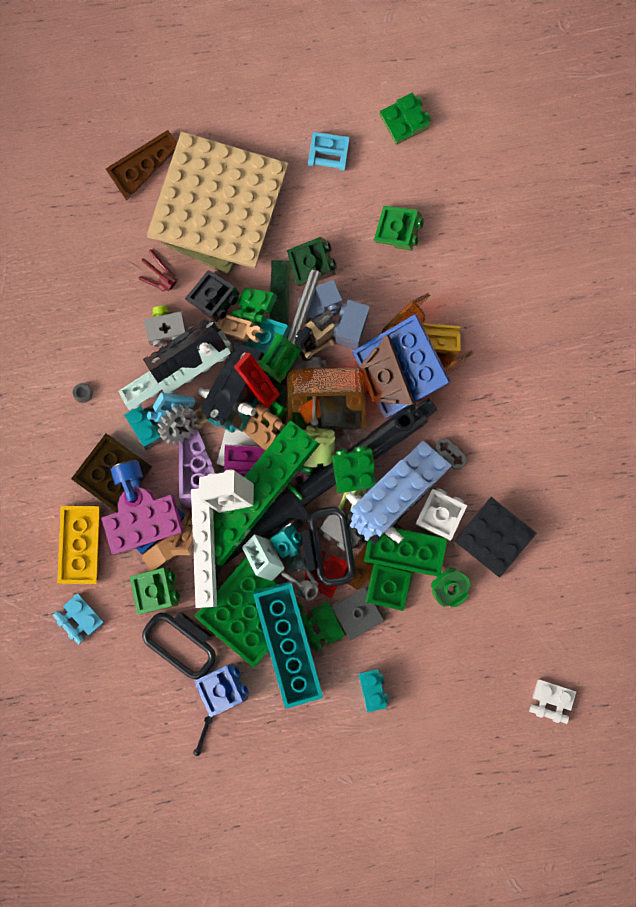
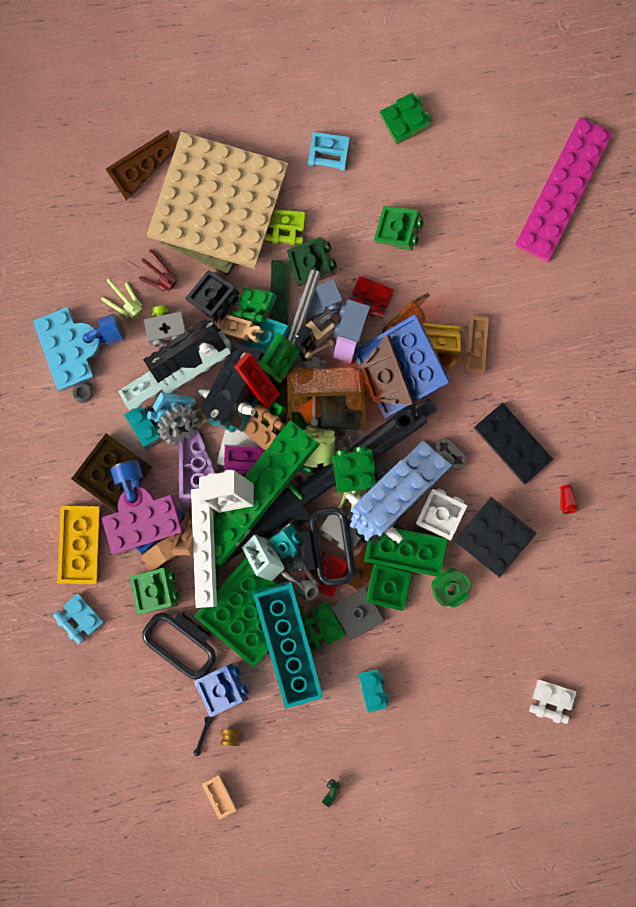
none -> medium azure plate [33,307,126,391]
none -> yellowish green plant [102,279,143,320]
none -> light nougat plate [202,774,237,820]
none -> pearl gold wheel [220,729,240,746]
none -> lime plate [265,209,305,246]
none -> dark green arm [322,779,341,808]
none -> lavender slope [333,336,357,364]
none -> red plate [349,276,394,319]
none -> flat silver plate [375,460,393,479]
none -> medium nougat plate [465,316,489,374]
none -> black plate [474,402,553,485]
none -> dark pink plate [515,117,612,262]
none -> red cone [560,485,579,514]

